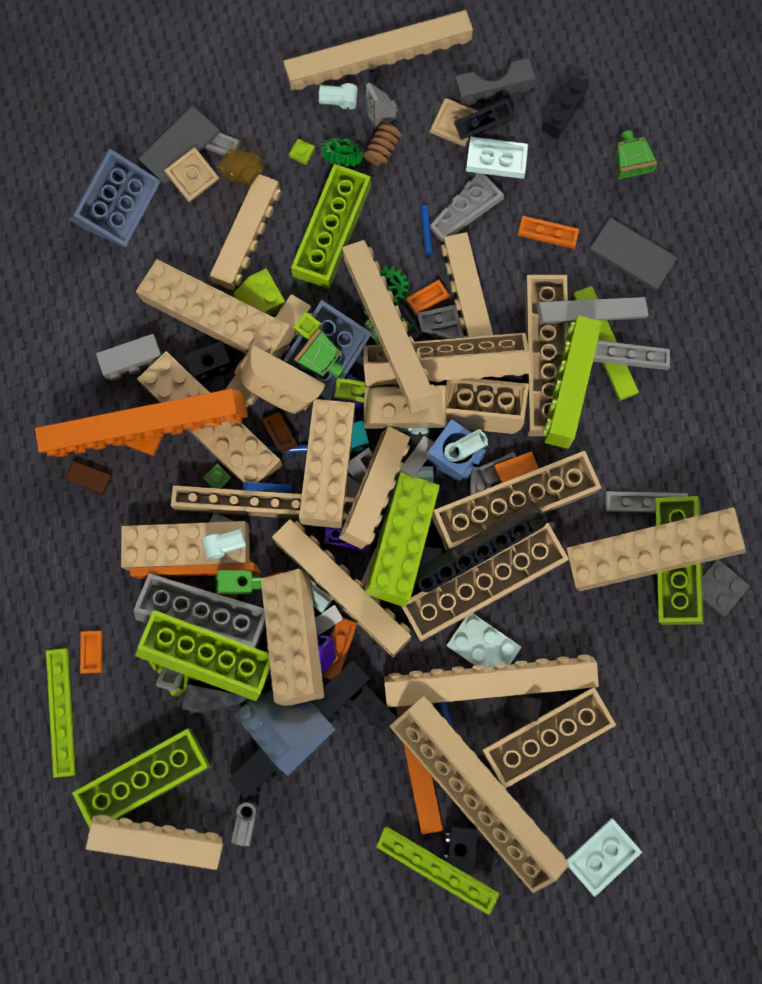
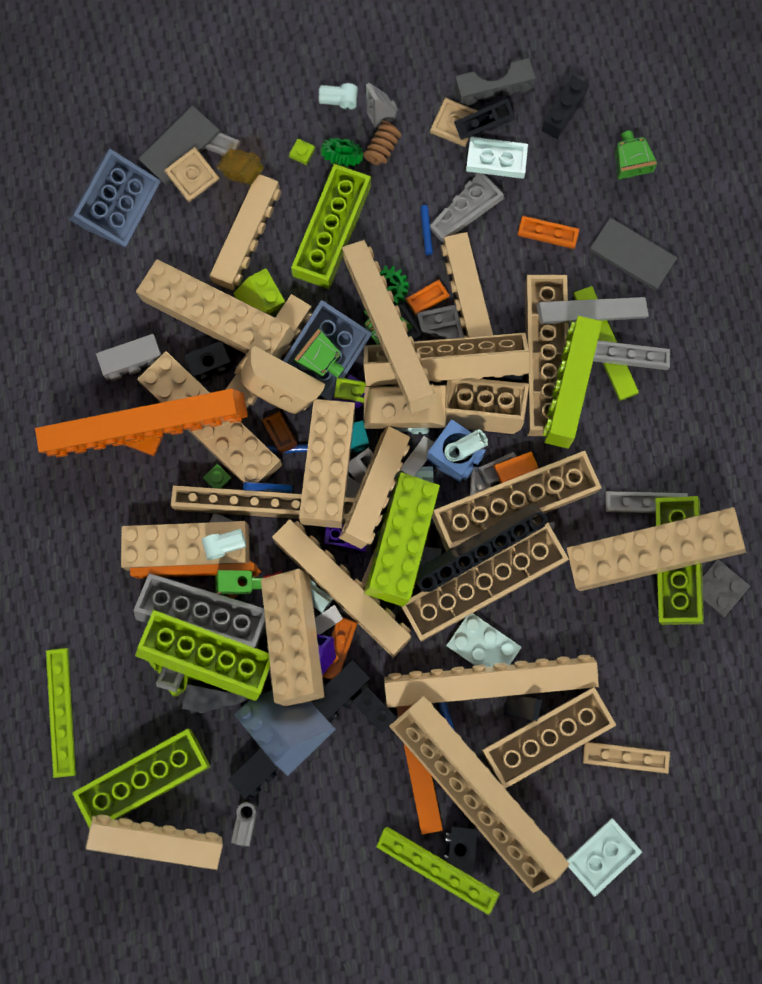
reddish brown tile [65,461,112,495] -> none
orange tile [80,631,103,674] -> none
tan brick [284,10,473,90] -> none
lime plate [293,311,321,341] -> none
none -> tan tile [582,742,670,774]

